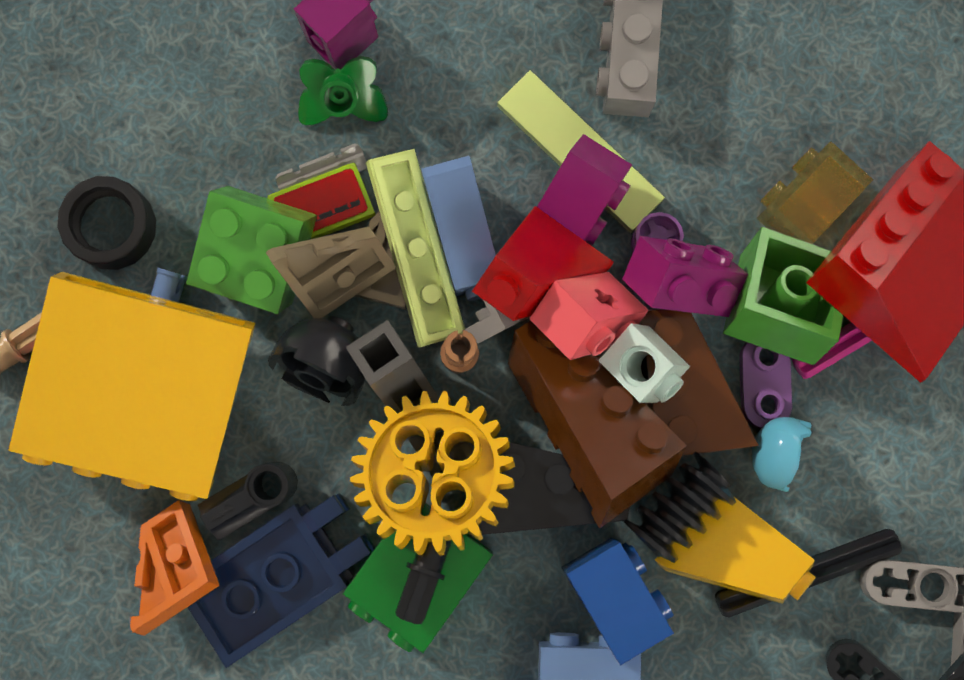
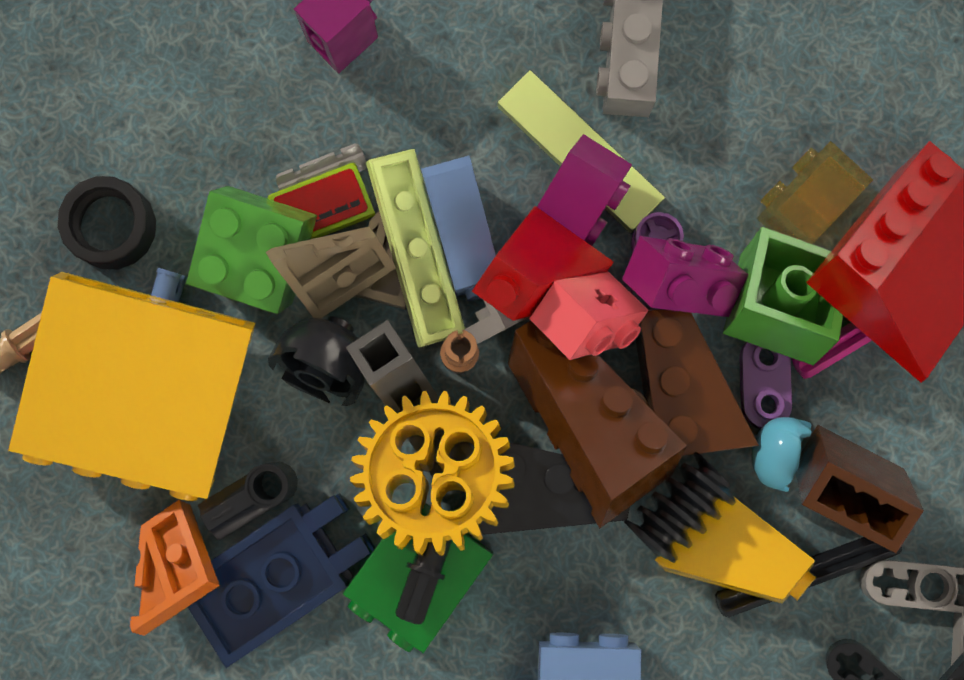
green animal [298,56,388,125] -> none
blue brick [561,538,674,666] -> none
light aqua brick [598,323,690,403] -> none
none -> reddish brown brick [796,425,924,553]

